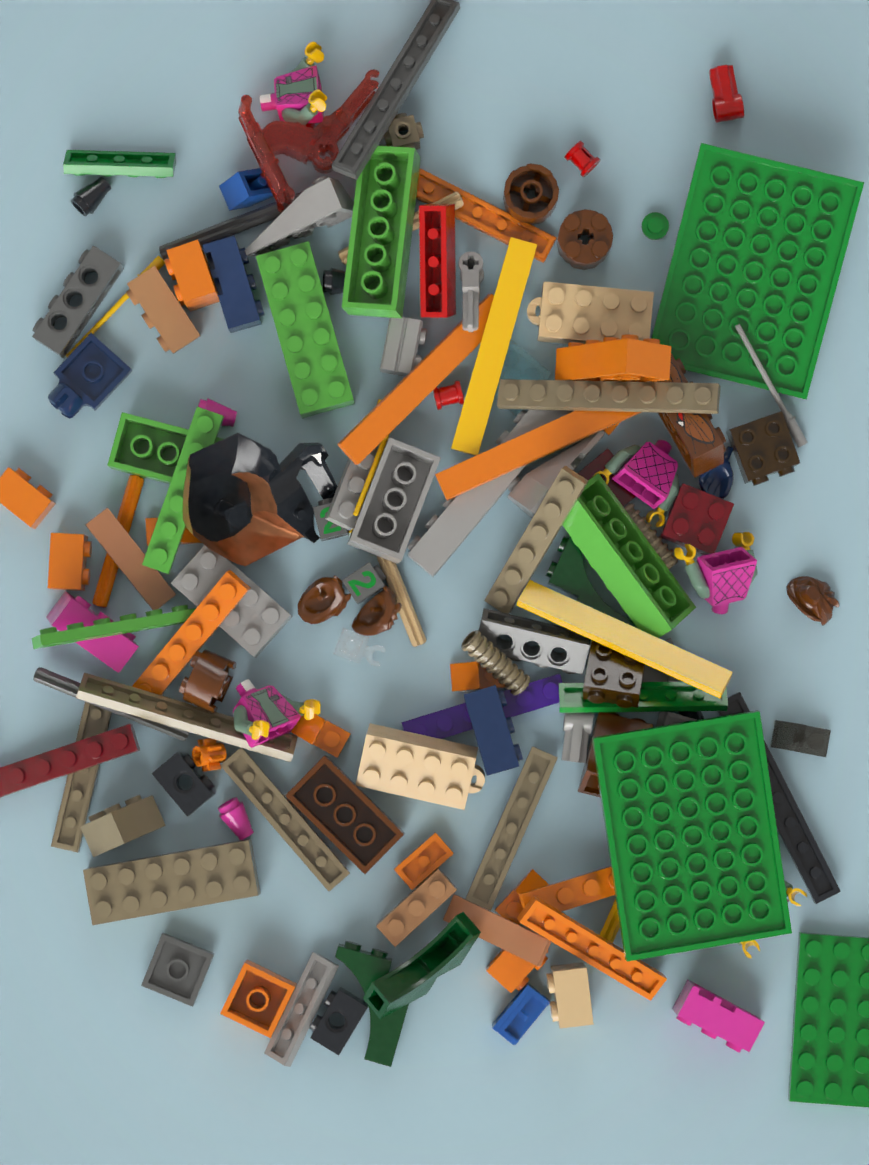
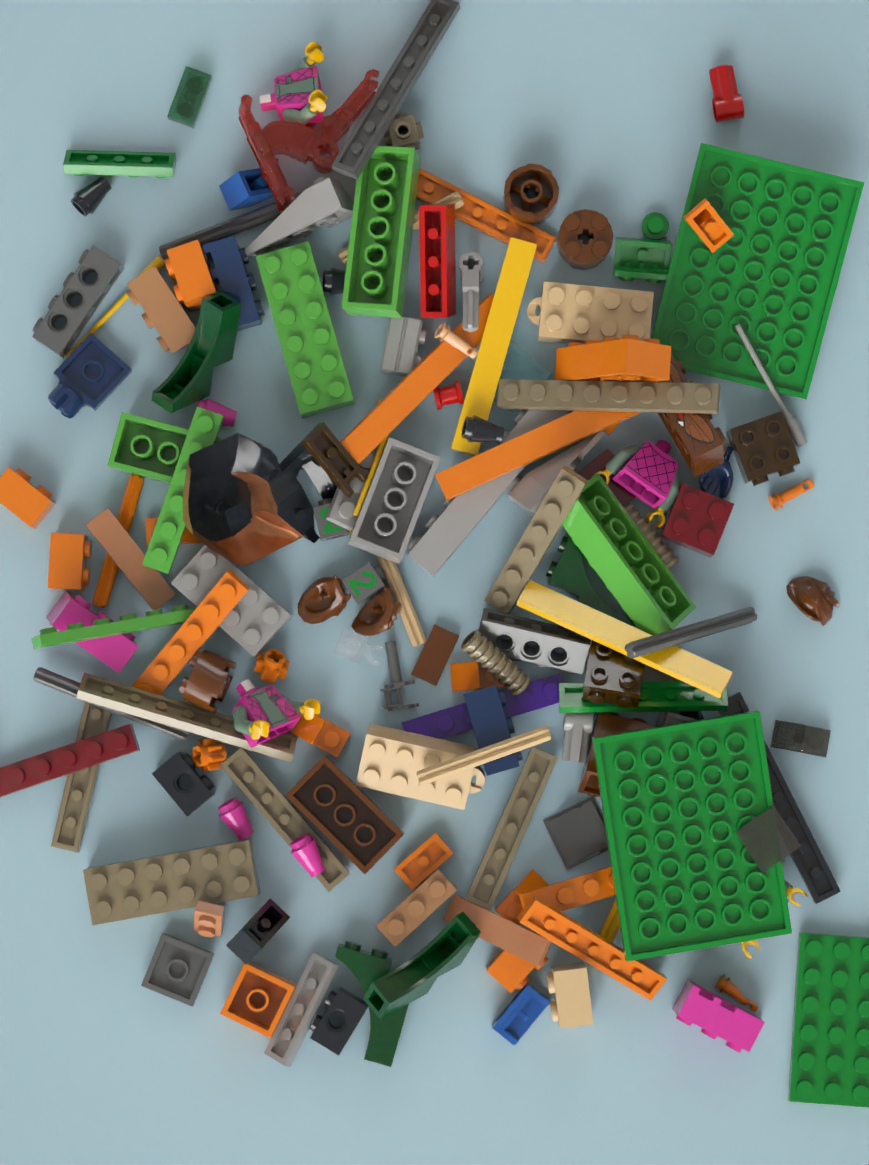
dark tan brick [81,795,166,857] -> none
red bush [564,141,600,177] -> none
dark pink torso [674,532,758,614] -> none
none -> dark green arch [151,291,241,414]
none -> clear green plate [167,66,212,128]
none -> nougat plate [194,900,225,938]
none -> black brick [226,898,290,964]
none -> orange gear [254,649,290,683]
none -> dark pink cone [289,833,326,877]
none -> dark brown hinge [301,422,368,498]
none -> dark grey piece [380,641,419,711]
none -> reddish brown tile [411,624,459,686]
none -> tan axle [416,726,551,785]
none -> light nougat piece [434,323,478,359]
none -> black cone [461,415,504,443]
none -> dark grey piece [543,796,608,870]
none -> green bracket [613,237,672,283]
none -> dark grey axle [625,607,757,658]
none -> orange slope [684,199,734,253]
none -> orange piece [715,974,759,1012]
none -> clear smoke piece [735,805,801,873]
none -> orange piece [768,478,814,511]

